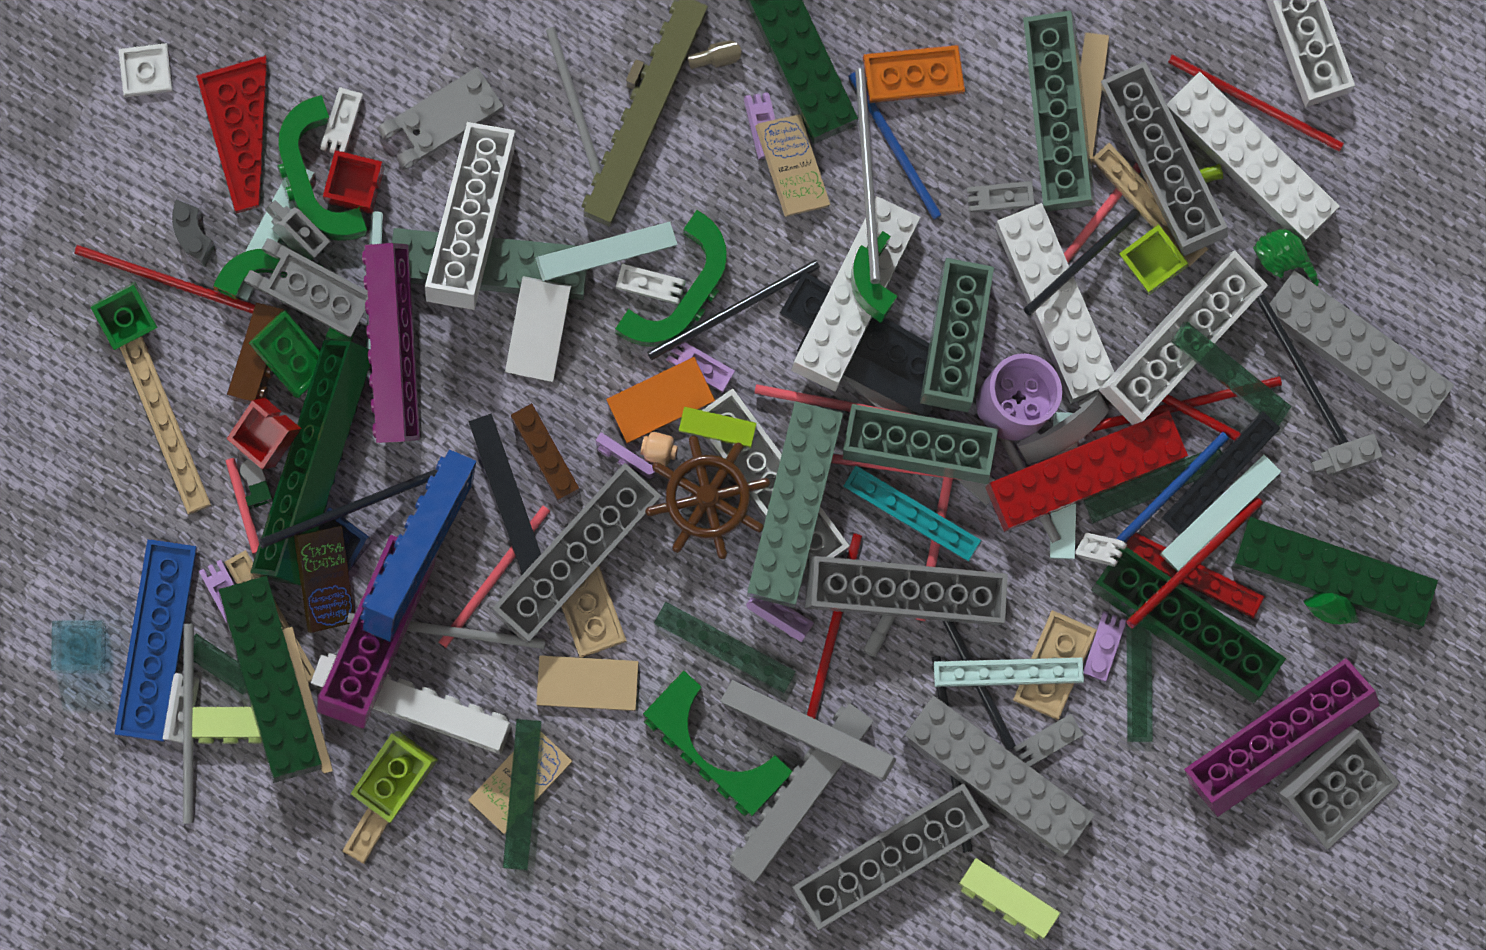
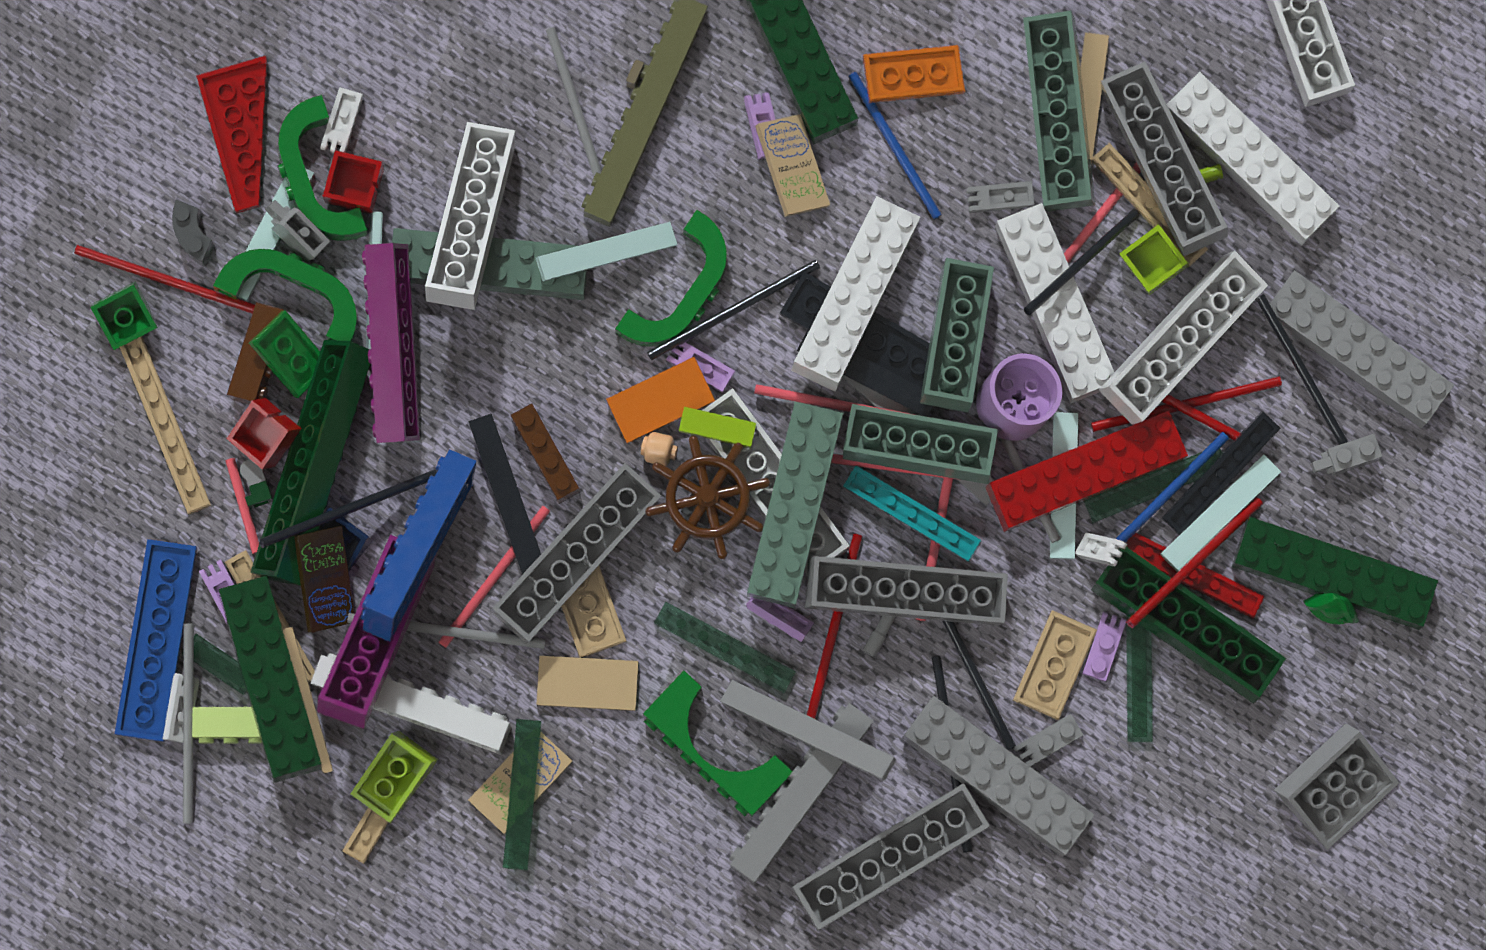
clear light blue brick [51,620,106,674] -> none
white tile [119,43,173,97] -> none
light grey hinge [244,238,368,338] -> none
light grey hinge [377,67,504,169] -> none
white tile [505,276,571,382] -> none
lavender hinge [595,433,655,479] -> none
white hinge [616,264,686,305] -> none
dark tan arm [687,40,741,70] -> none
green arch [851,231,897,323] -> none
light grey piece [855,69,880,284] -> none
light aqua tile [934,658,1084,687] -> none
yellowish green brick [958,858,1060,940] -> none
light grey slope [1016,390,1109,464] -> none
red piece [1168,54,1344,152] -> none
clear green tile [1170,322,1292,426] -> none
magenta brick [1184,658,1380,817] -> none
green hair [1253,229,1320,286] -> none

